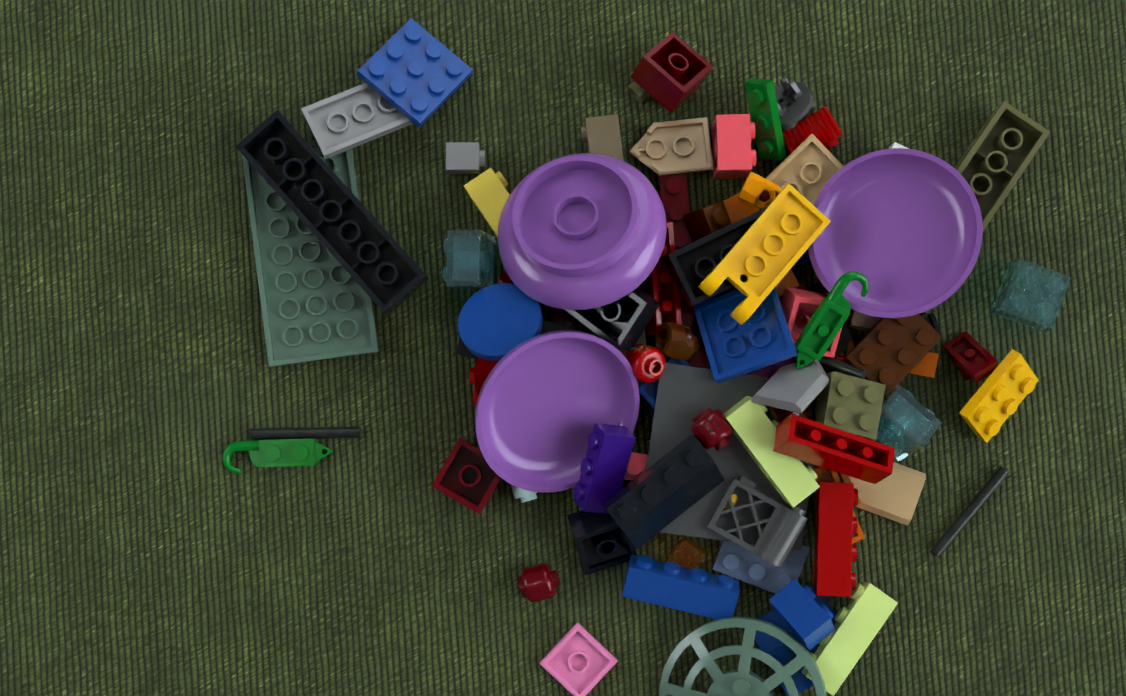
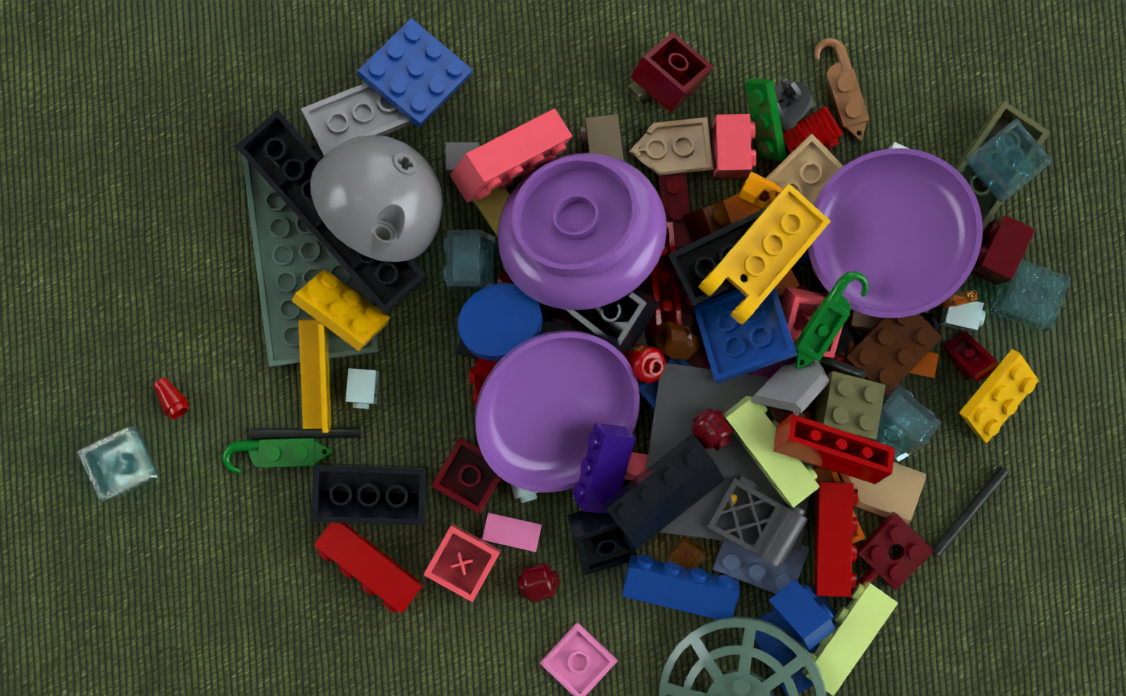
none -> clear light blue brick [77,427,160,502]
none -> red cone [153,377,190,420]
none -> yellow plate [292,268,390,351]
none -> yellow panel [298,318,332,433]
none -> light grey piece [310,135,443,262]
none -> black slope [311,463,428,525]
none -> red brick [314,522,425,614]
none -> light aqua brick [346,368,379,409]
none -> coral brick [424,524,501,602]
none -> coral brick [450,108,573,203]
none -> bright pink tile [482,512,542,552]
none -> medium nougat plate [814,38,870,142]
none -> dark red plate [847,512,934,601]
none -> light aqua brick [939,296,985,332]
none -> clear orange tile [943,290,978,308]
none -> clear light blue brick [965,118,1053,202]
none -> dark red brick [971,215,1036,285]

